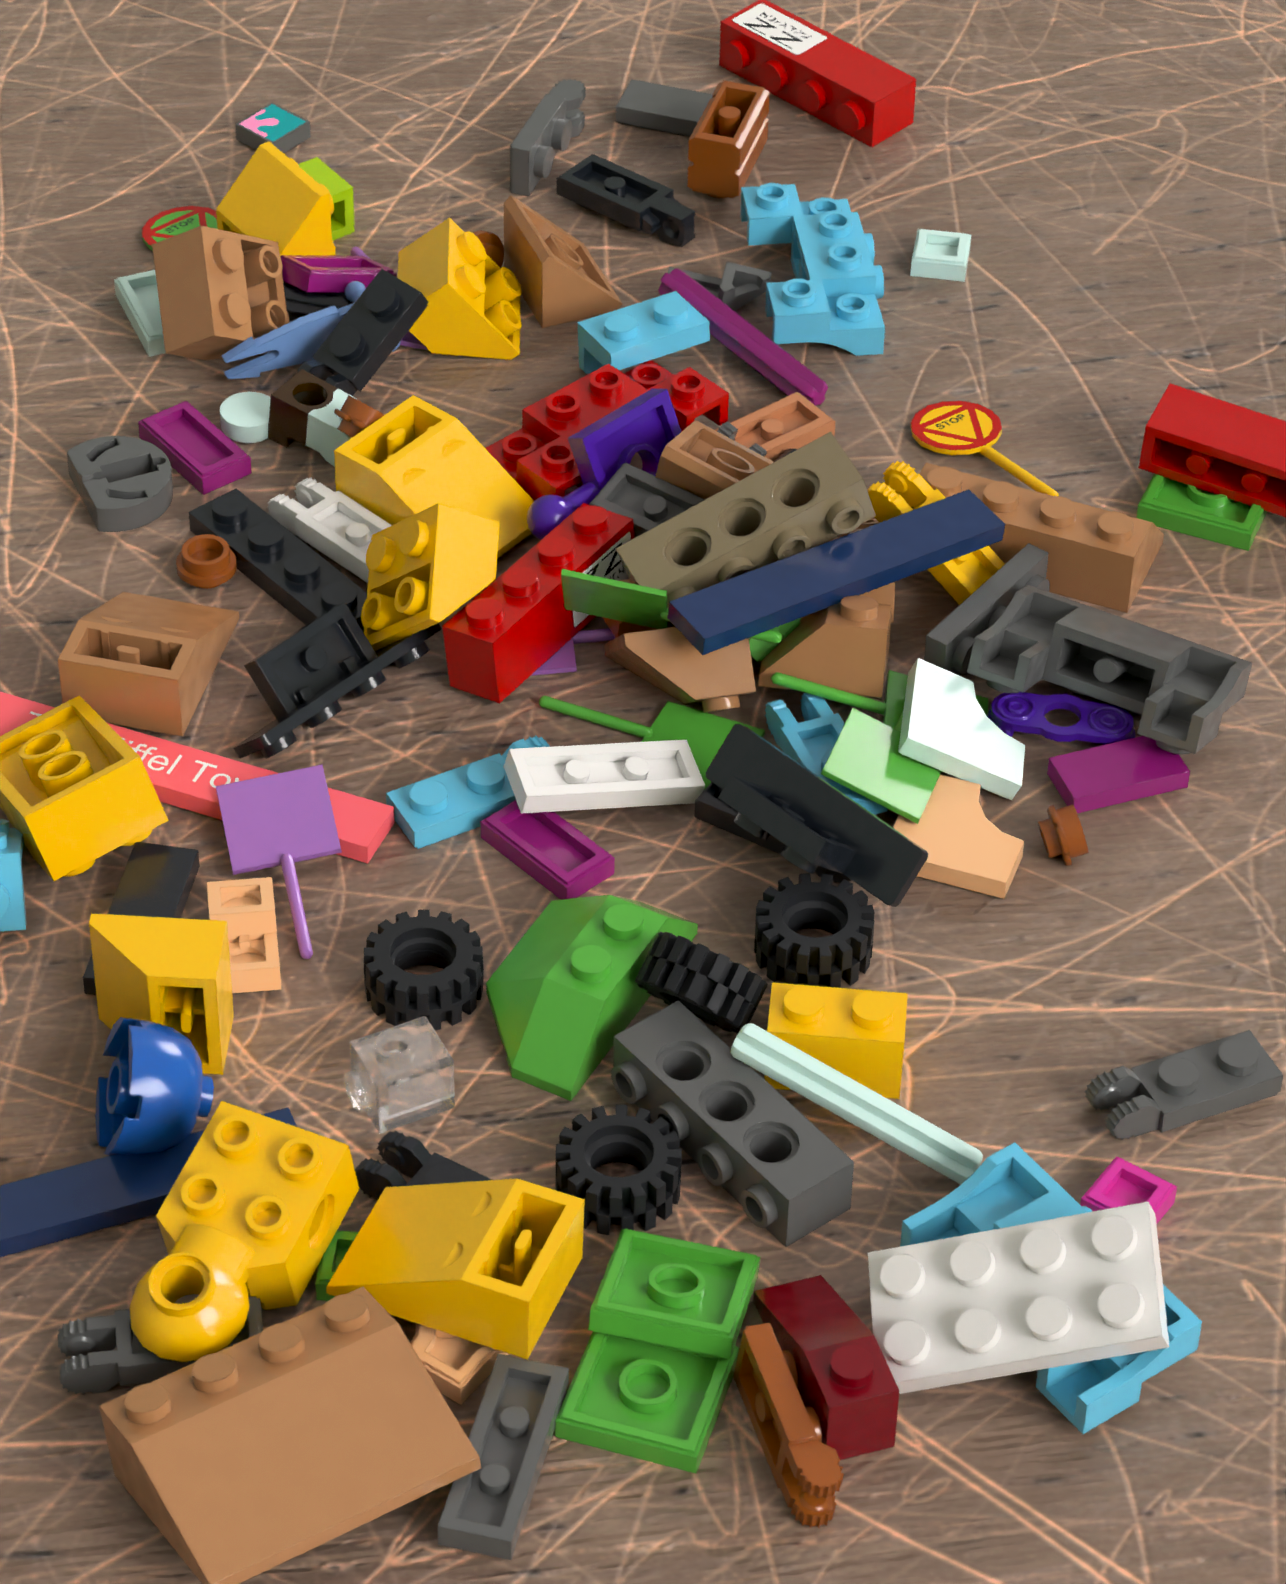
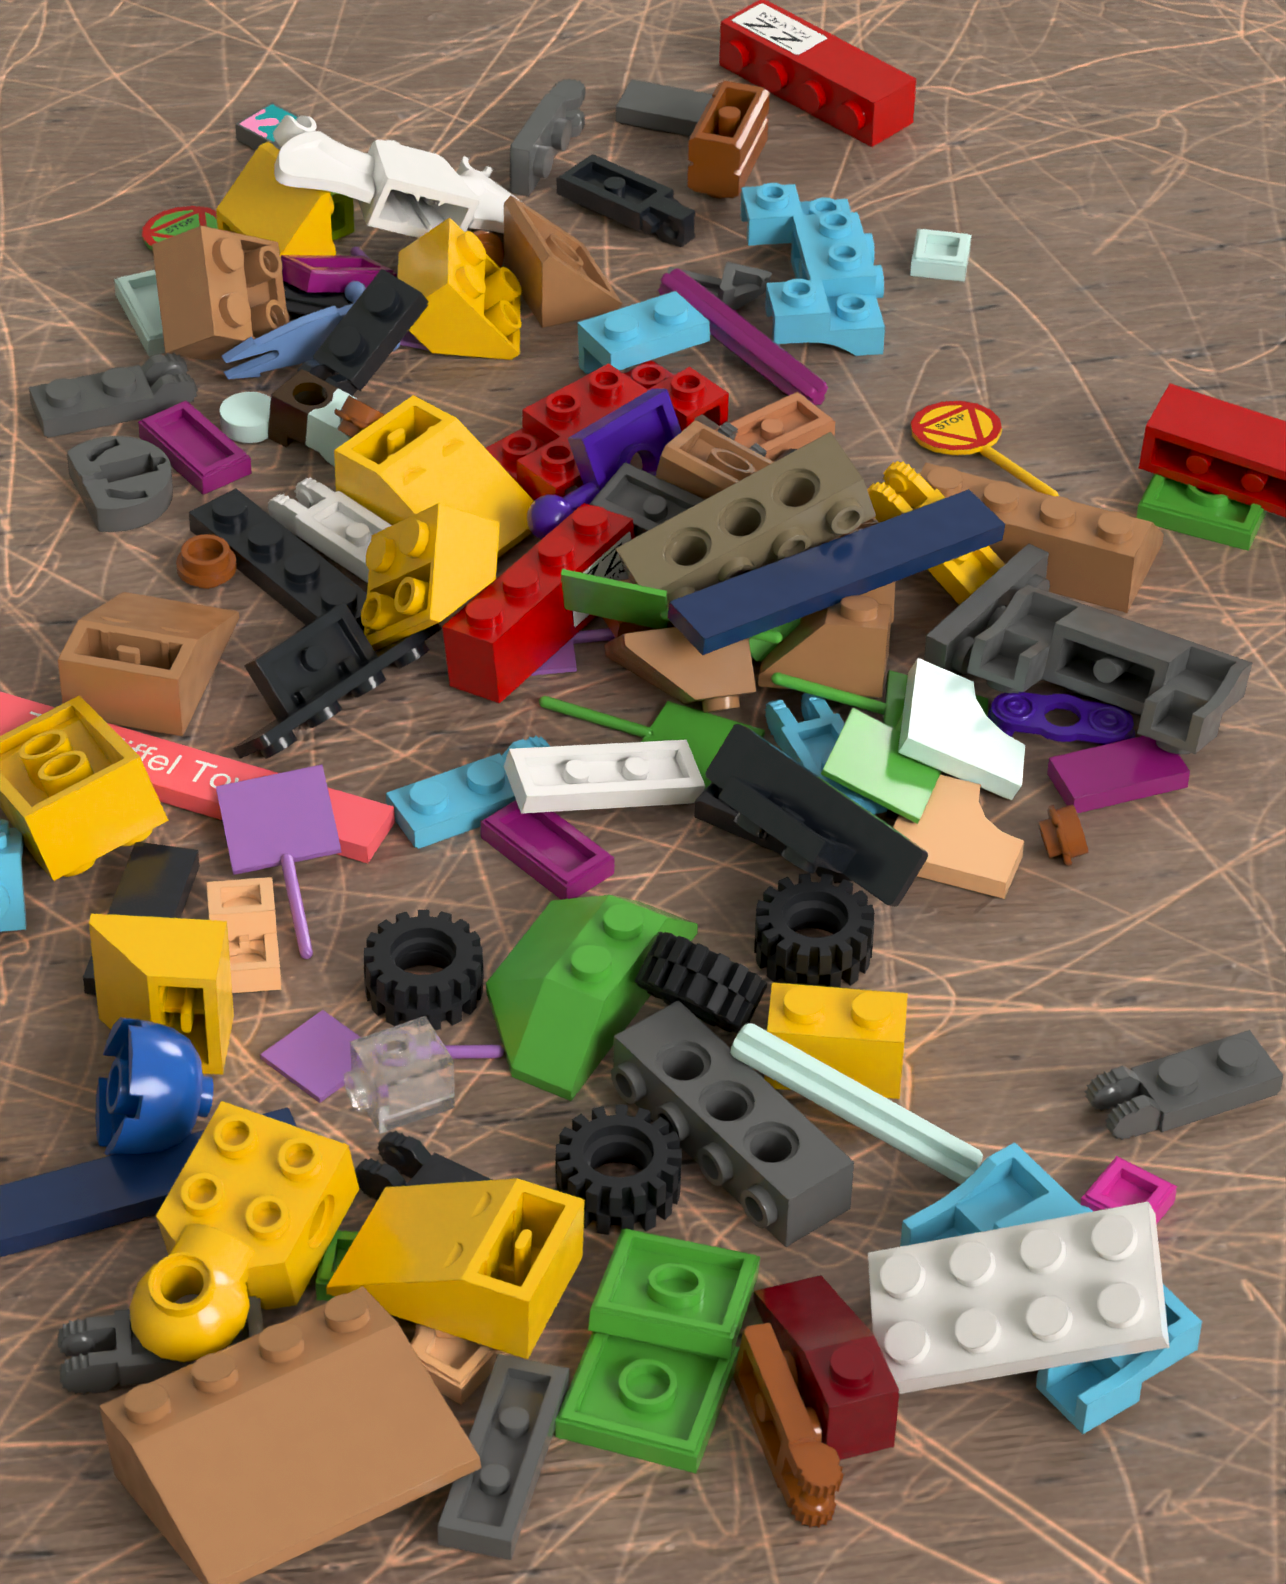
none -> dark grey hinge [29,352,198,438]
none -> medium lavender piece [260,1010,504,1103]
none -> white torso [273,115,520,238]

